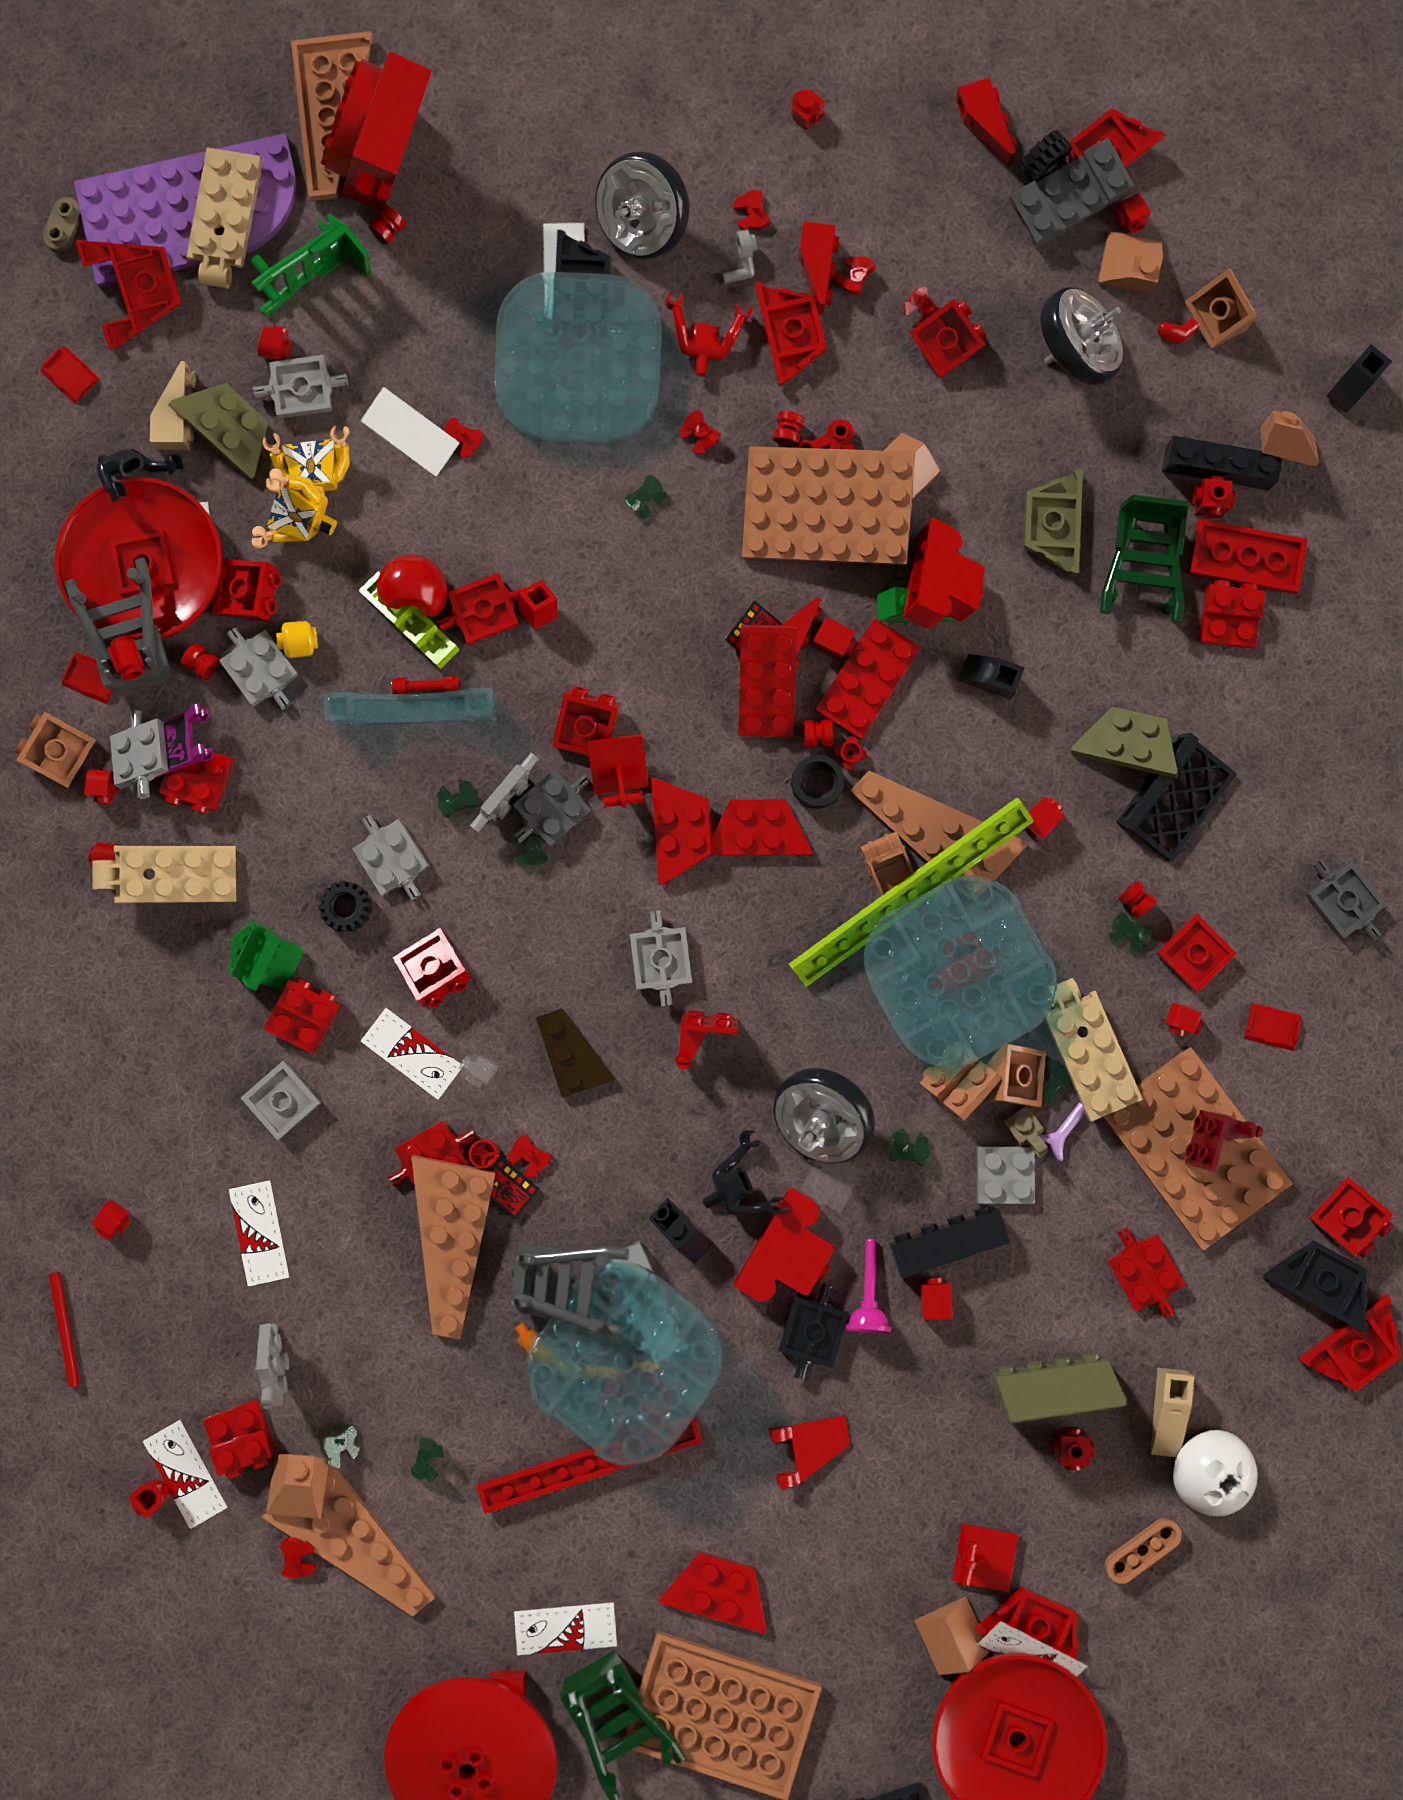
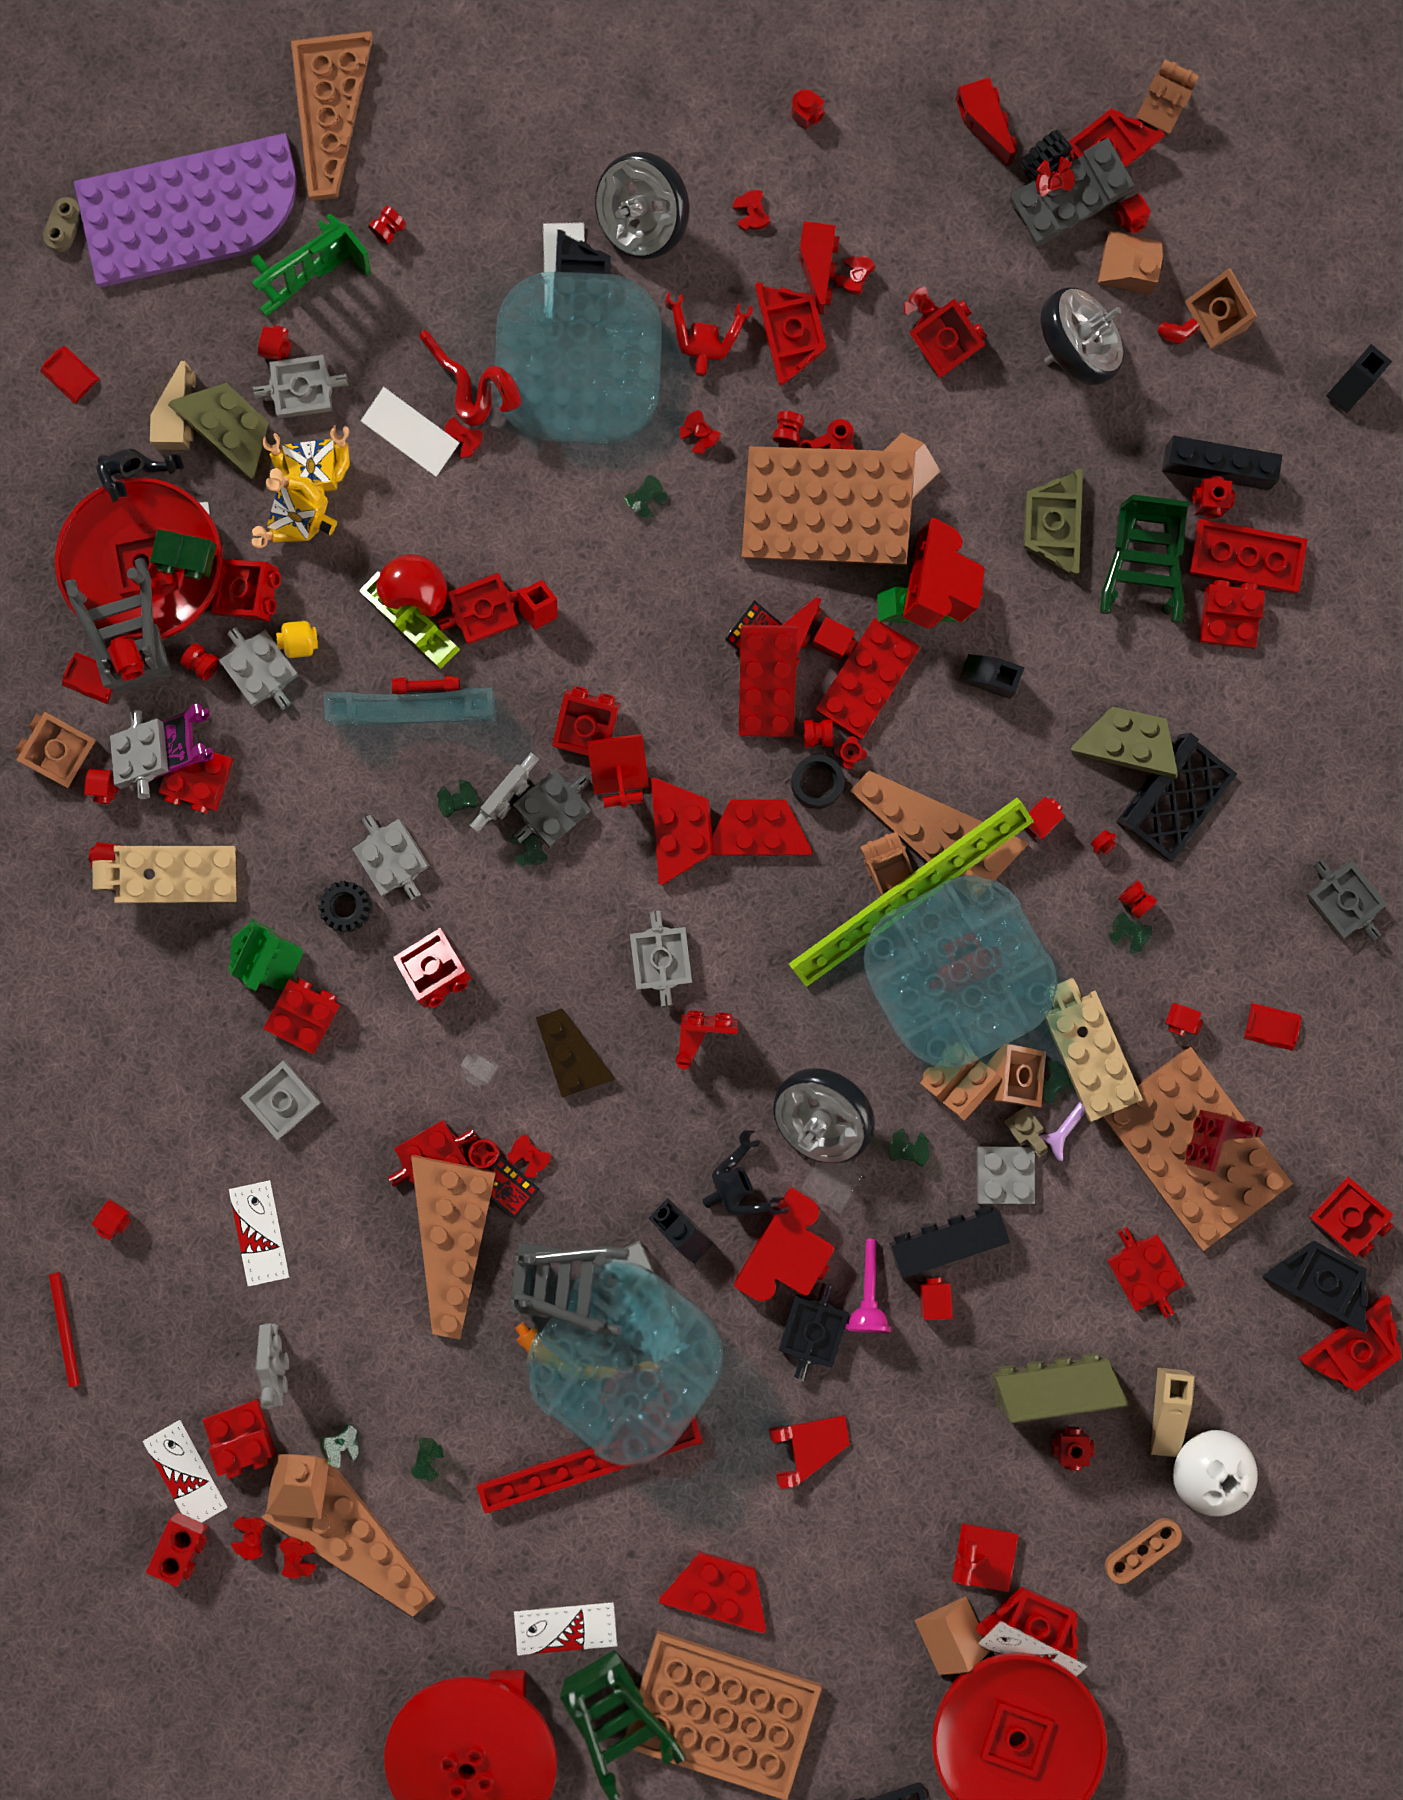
red wing [75,240,183,350] -> none
red plate [128,1479,168,1519] -> none
tan hinge [186,148,263,288] -> none
red piece [320,51,432,211] -> none
white sticker [361,1008,463,1099] -> none
light grey plate [722,230,757,284] -> none
red plate [1156,914,1237,993] -> none
nougat slope [1260,411,1319,467] -> none
none -> red brick [146,1512,208,1587]
none -> dark green brick [150,529,217,581]
none -> red piece [231,1516,266,1560]
none -> red animal [419,330,521,426]
none -> red piece [1036,156,1075,196]
none -> red plate [1090,830,1117,855]
none -> nougat piece [1136,59,1199,134]

